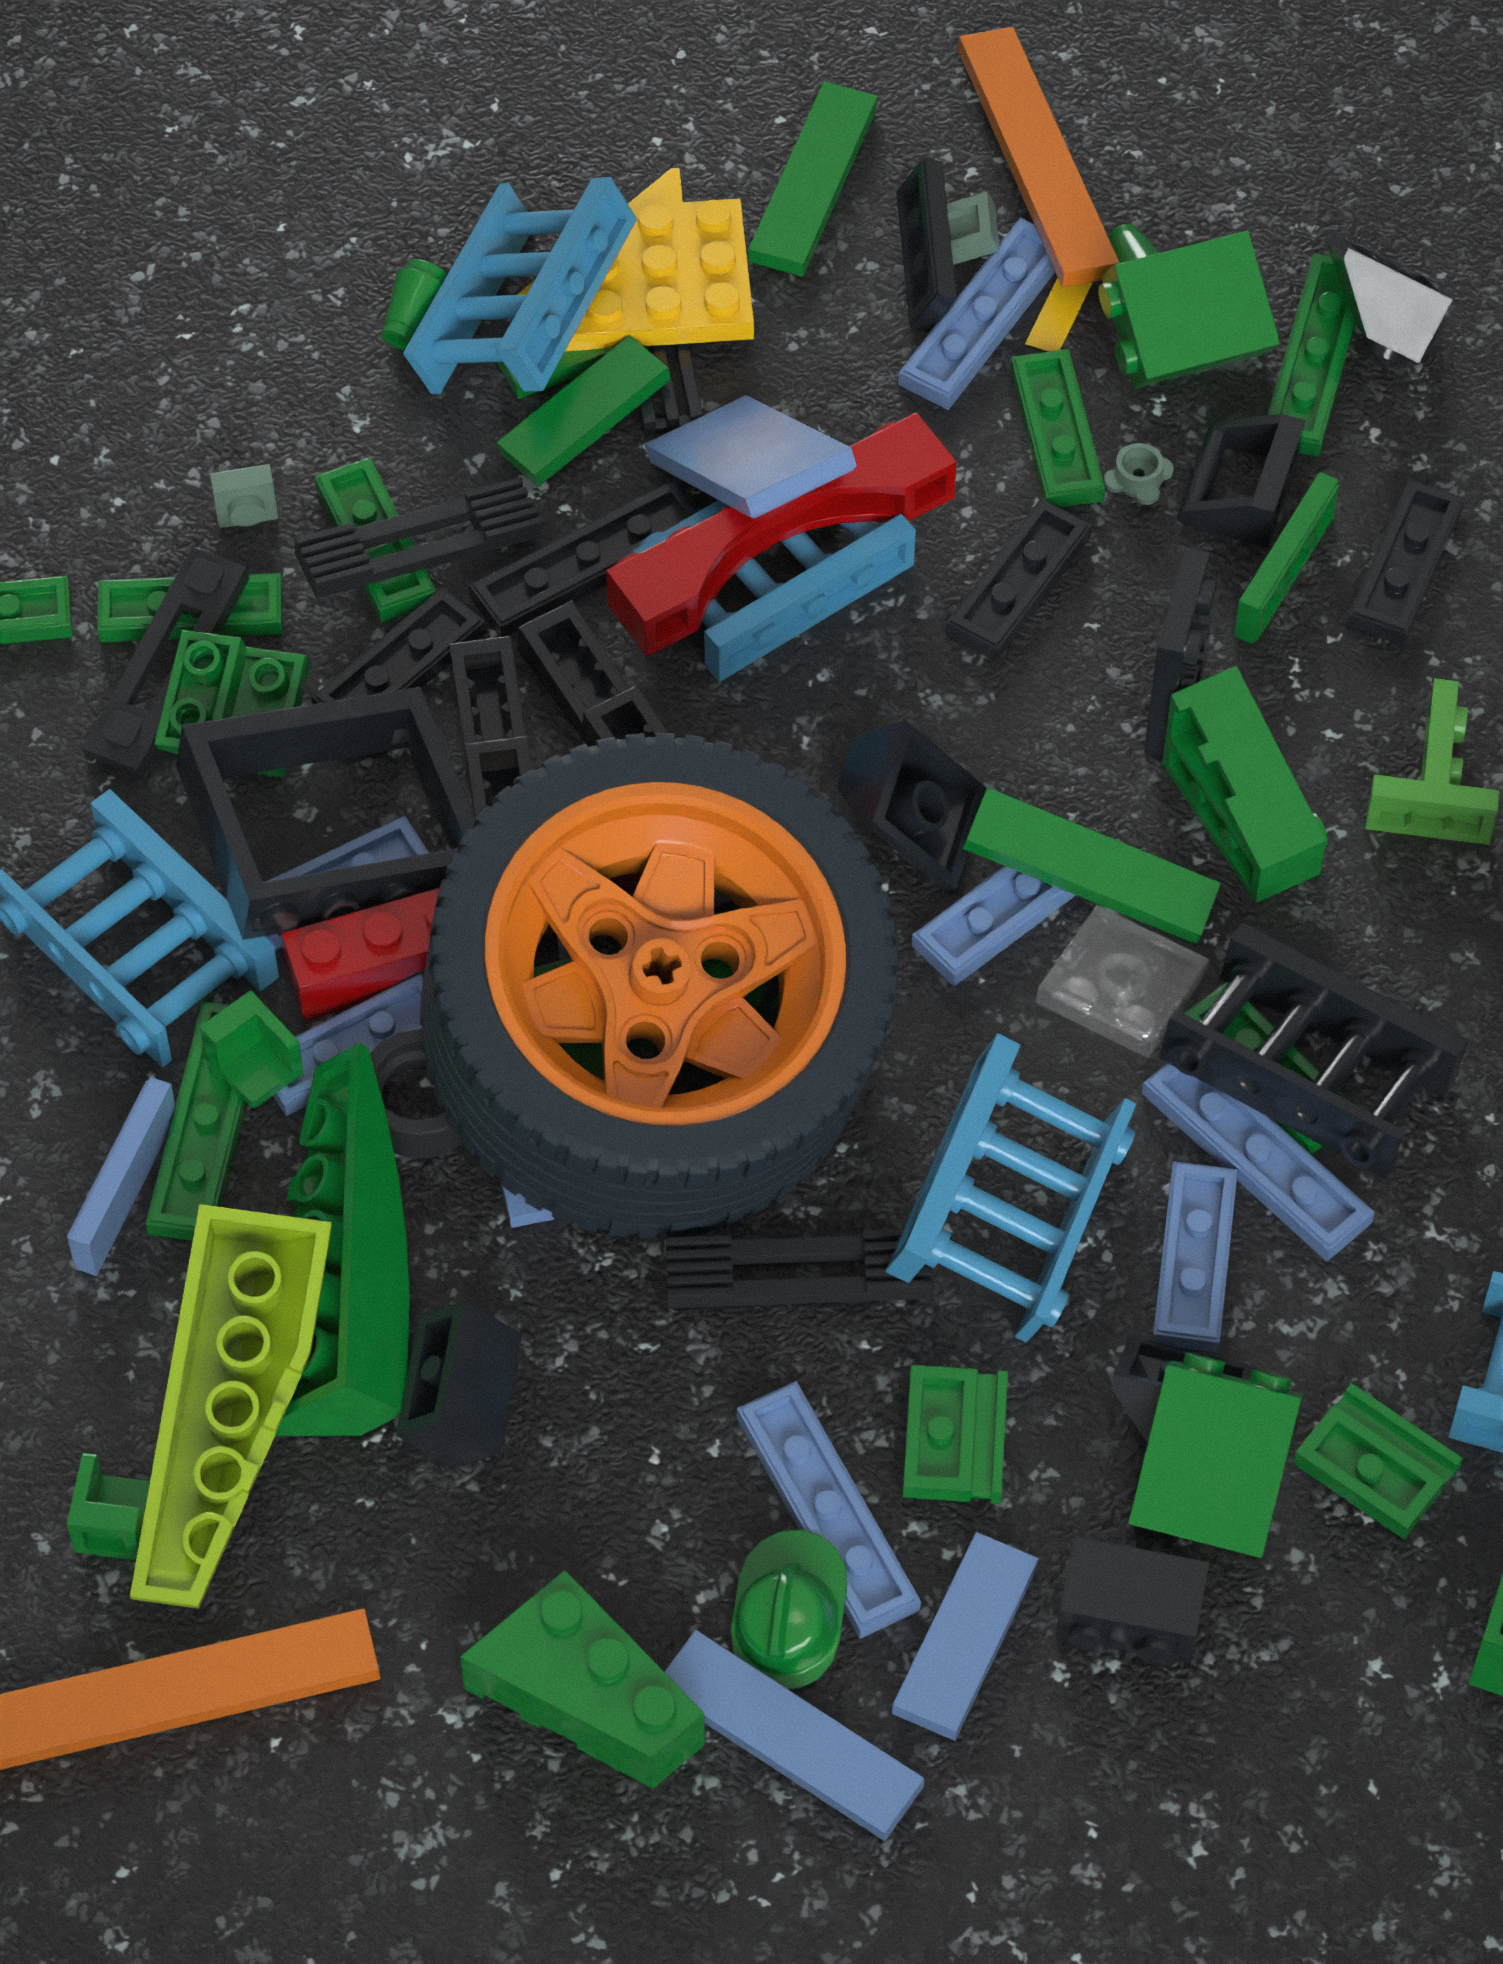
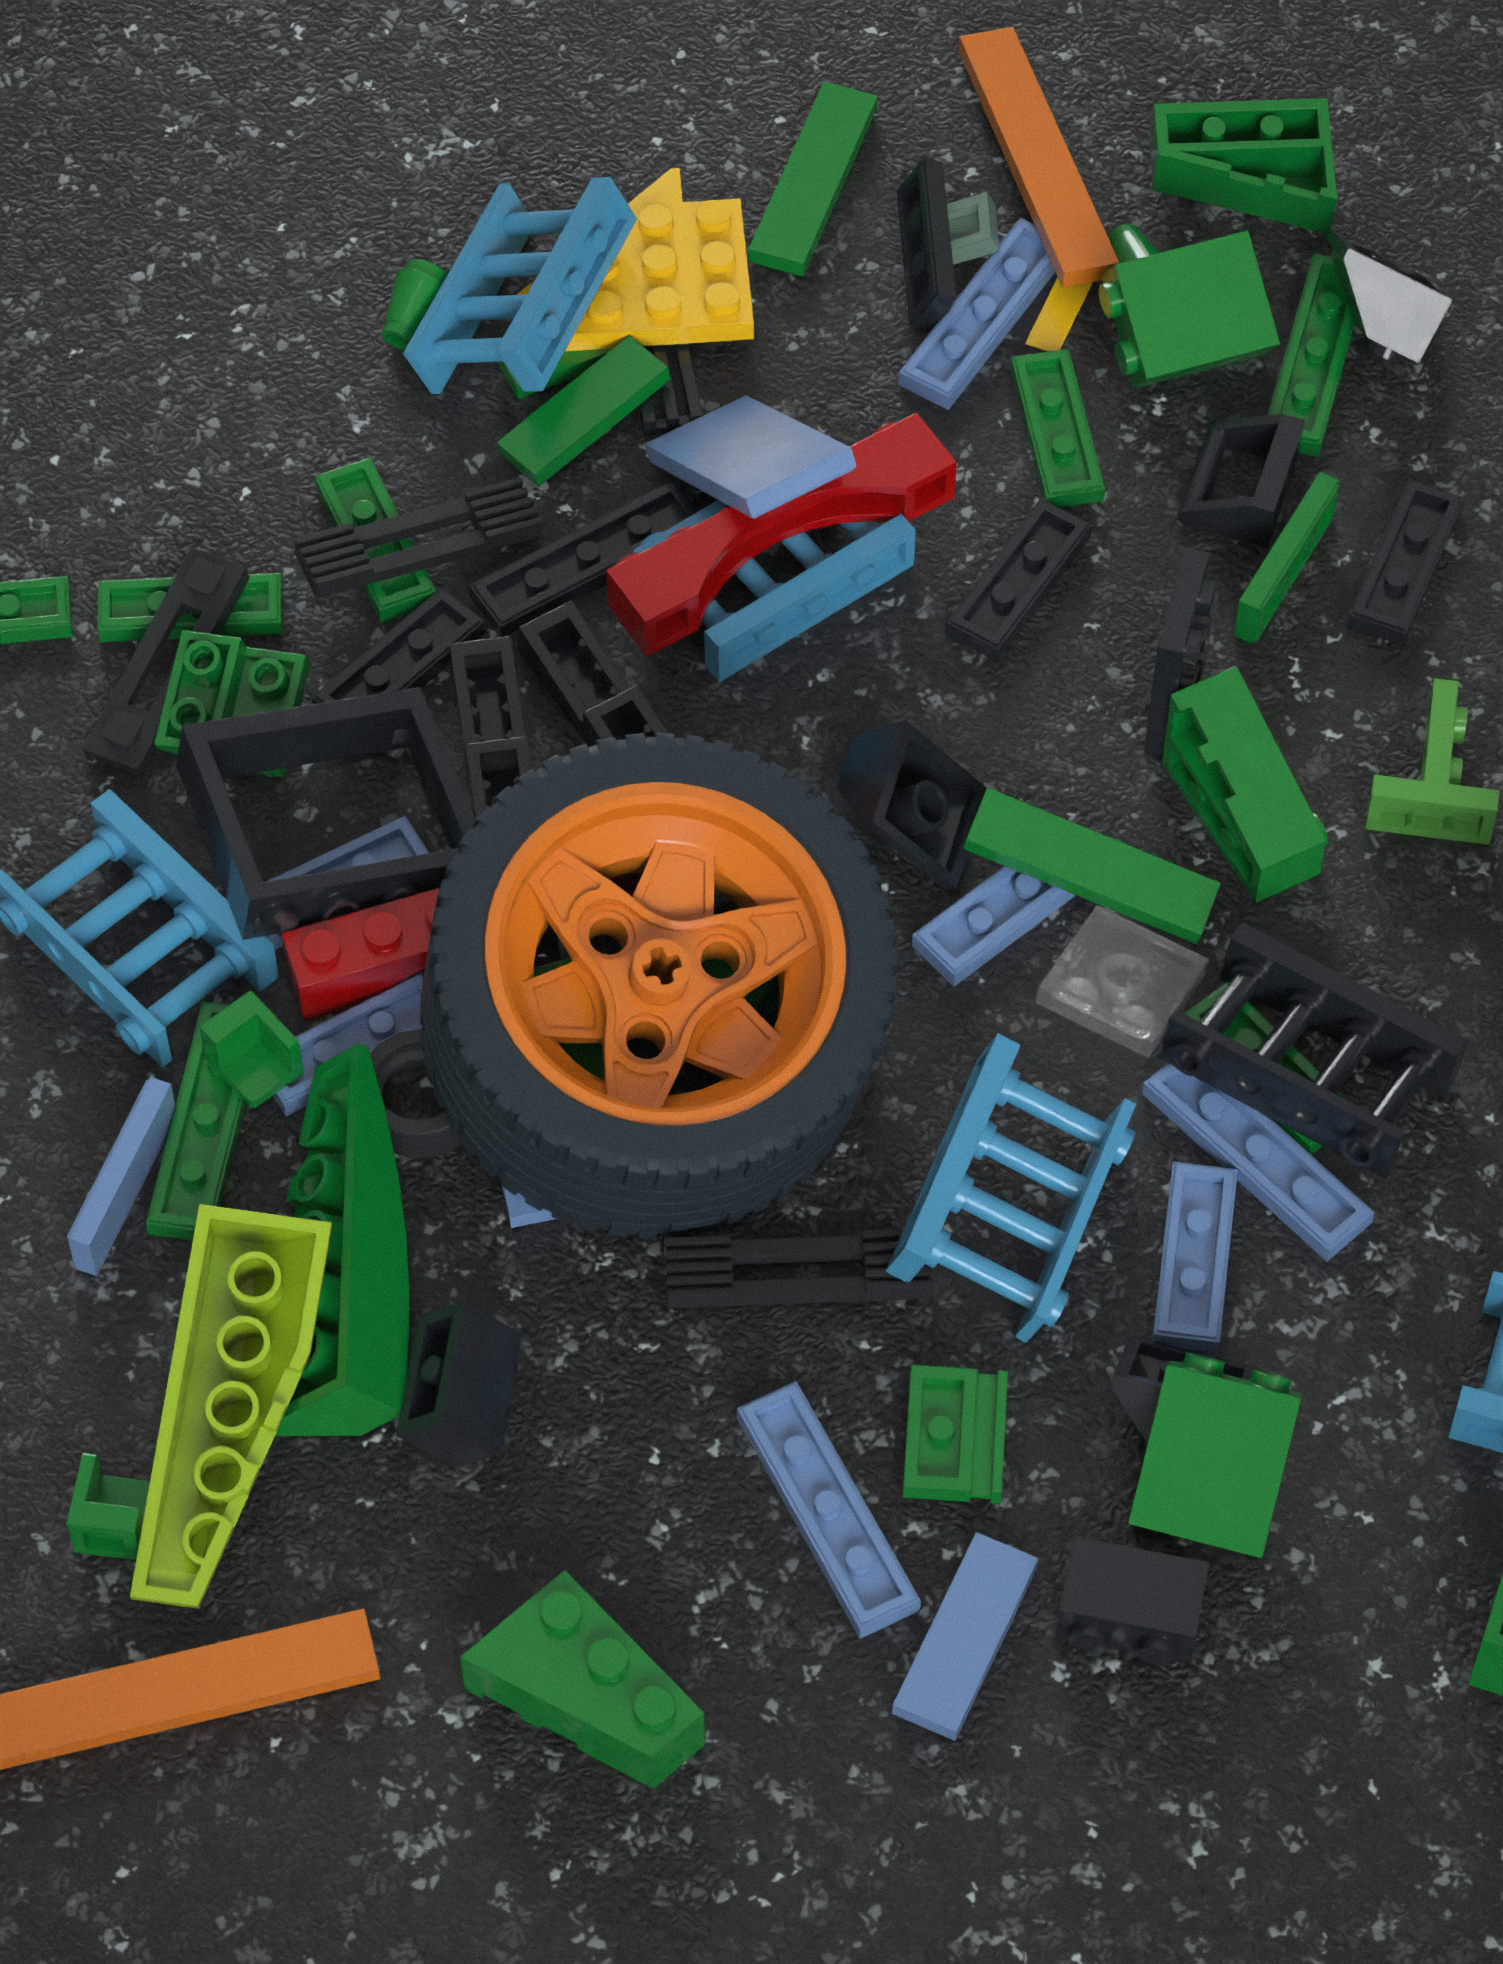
sand green plate [210,464,278,528] -> none
medium blue tile [665,1630,924,1841] -> none
green piece [731,1530,847,1690] -> none
sand green plate [1104,443,1174,505] -> none
green plate [1293,1383,1463,1540] -> none
none -> green wedge [1149,98,1337,234]

